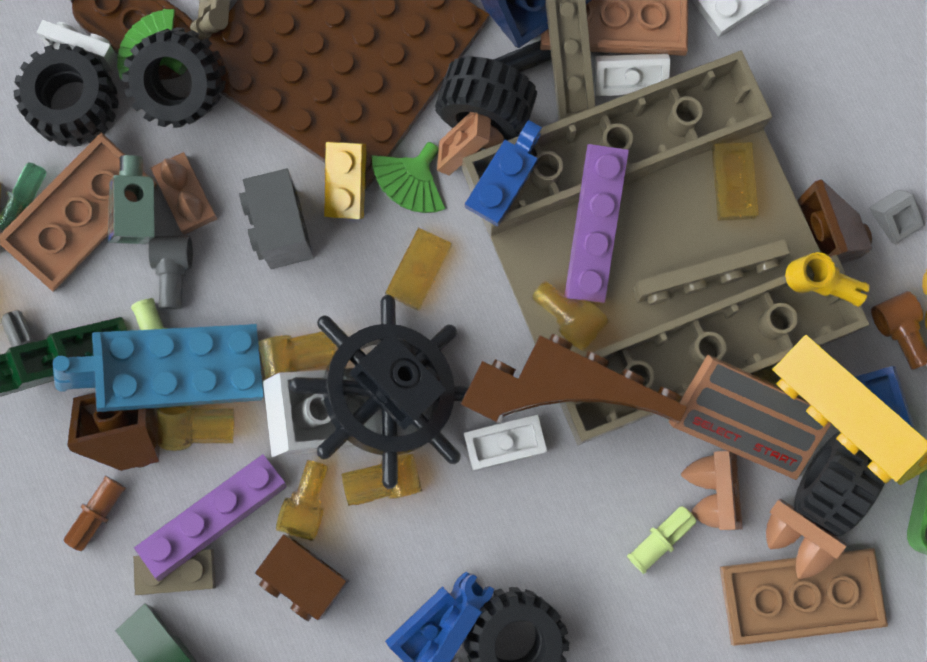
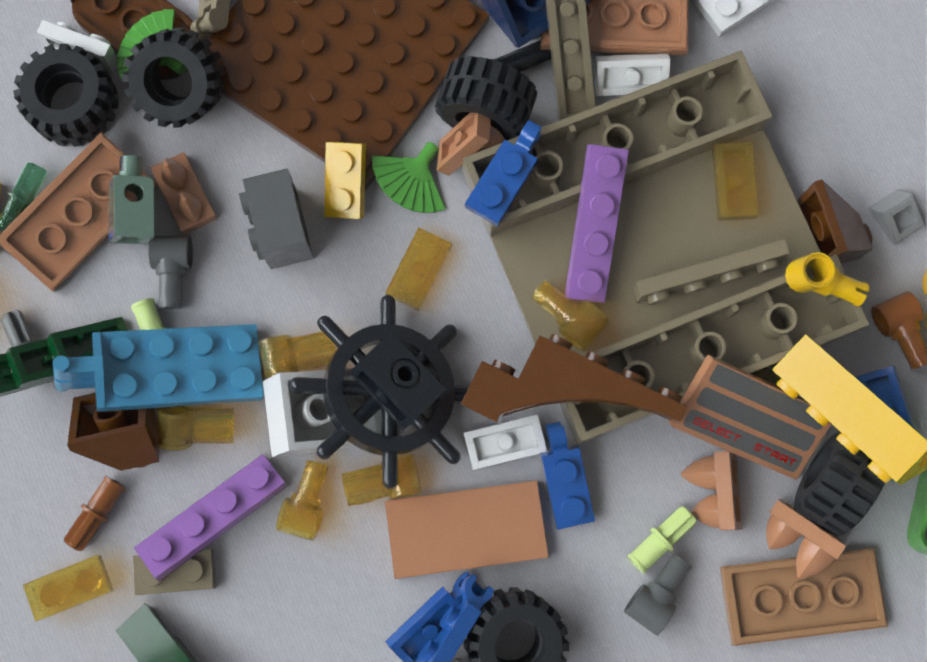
reddish brown brick [255,534,349,622] -> none
none -> clear yellow plate [23,555,114,622]
none -> nougat tile [385,480,548,579]
none -> blue plate [540,421,595,530]
none -> dark grey pin [624,555,692,636]

